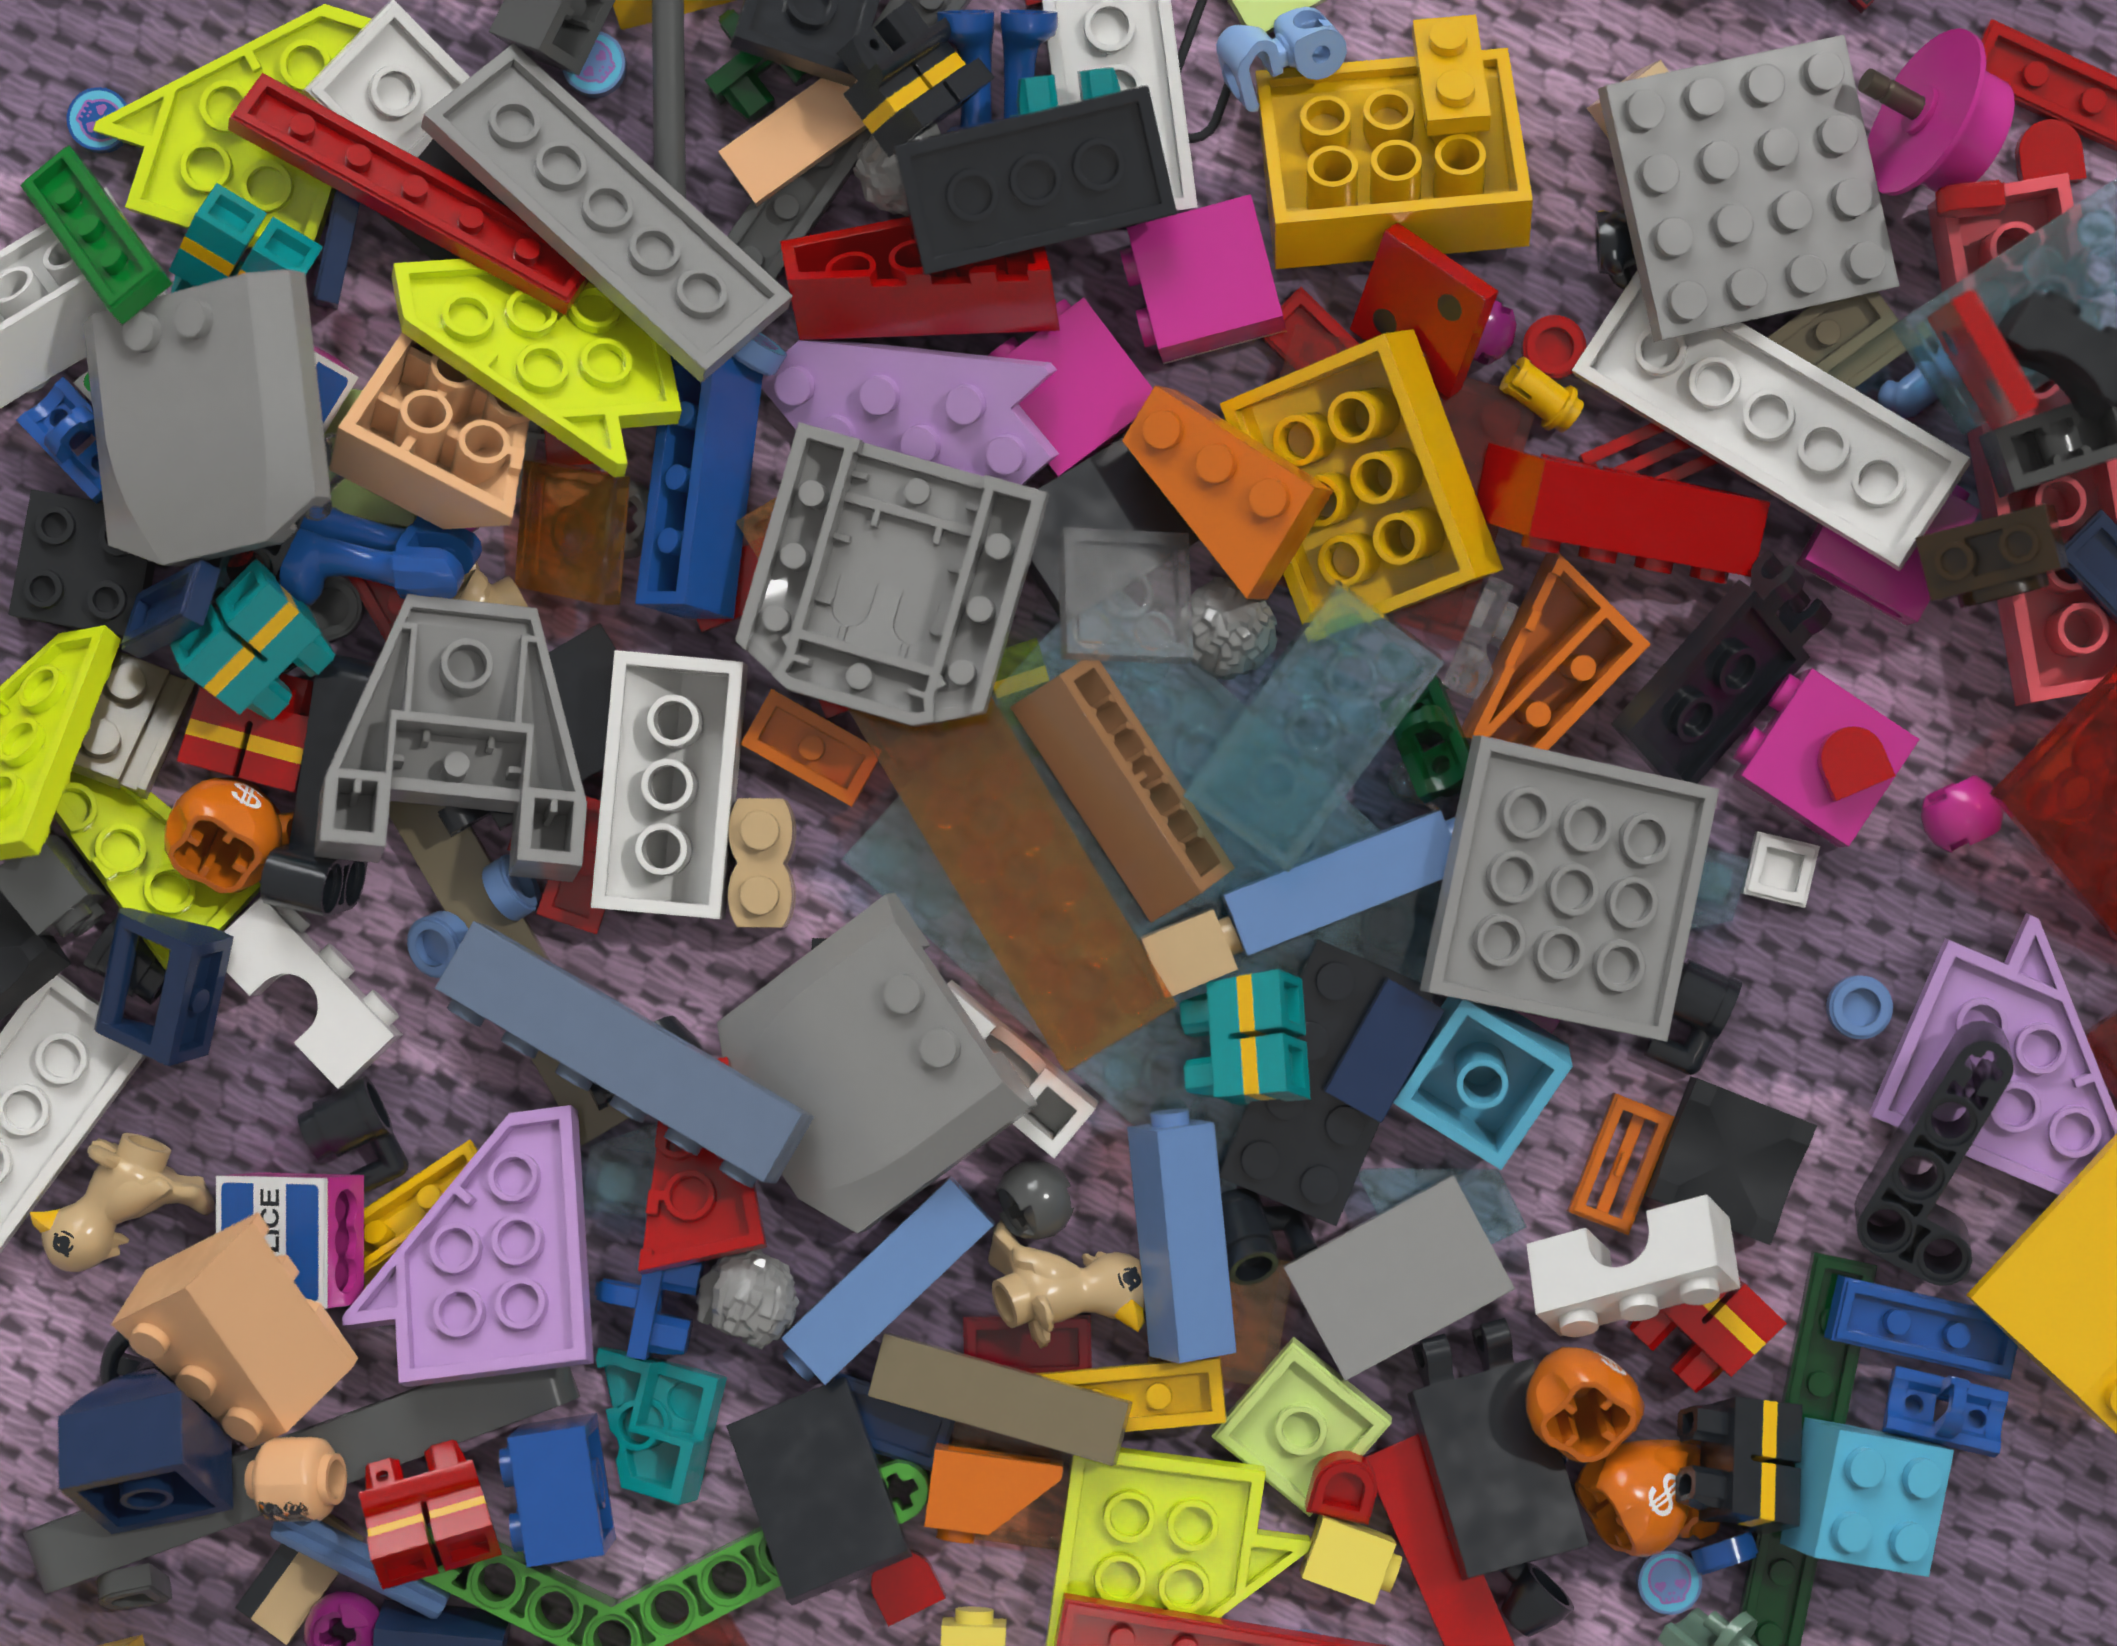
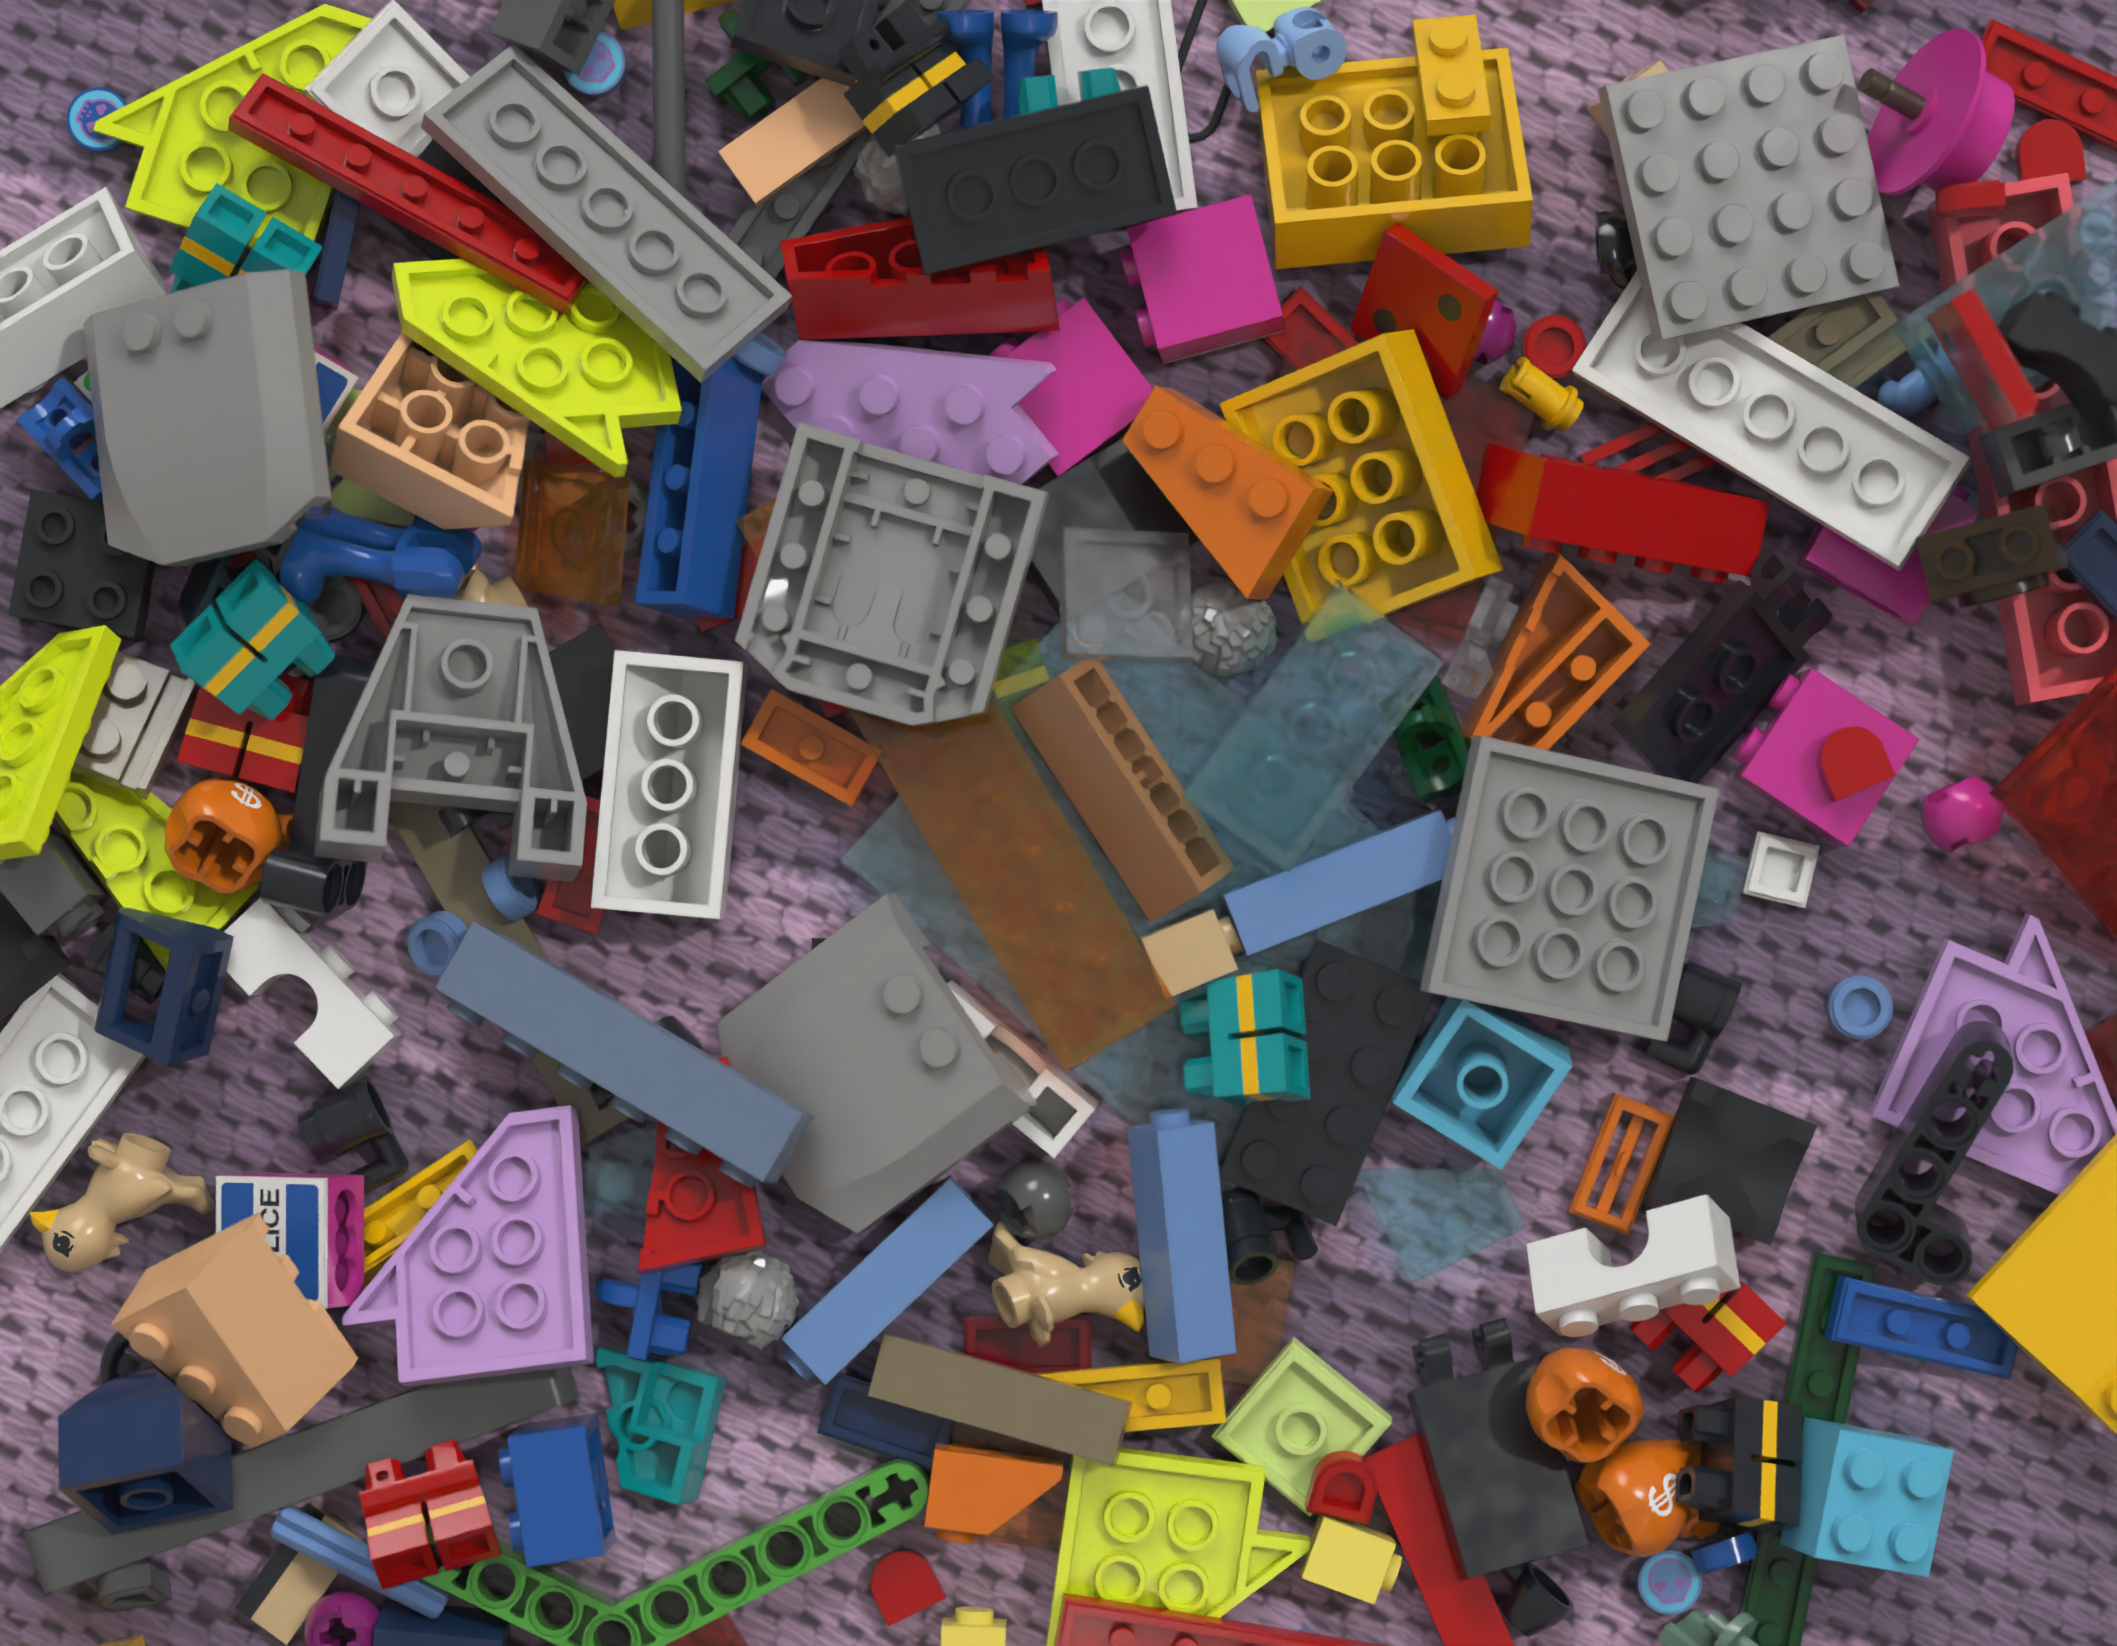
green tile [20,145,173,325] -> none
dark blue tile [121,560,221,658] -> none
light nougat head [245,1437,347,1522] -> none
black tile [726,1377,912,1606] -> none
tan brick [728,798,796,928] -> none
light grey tile [1283,1175,1515,1381] -> none
dark blue tile [1323,978,1445,1123] -> none
blue hips [1882,1366,2009,1458] -> none

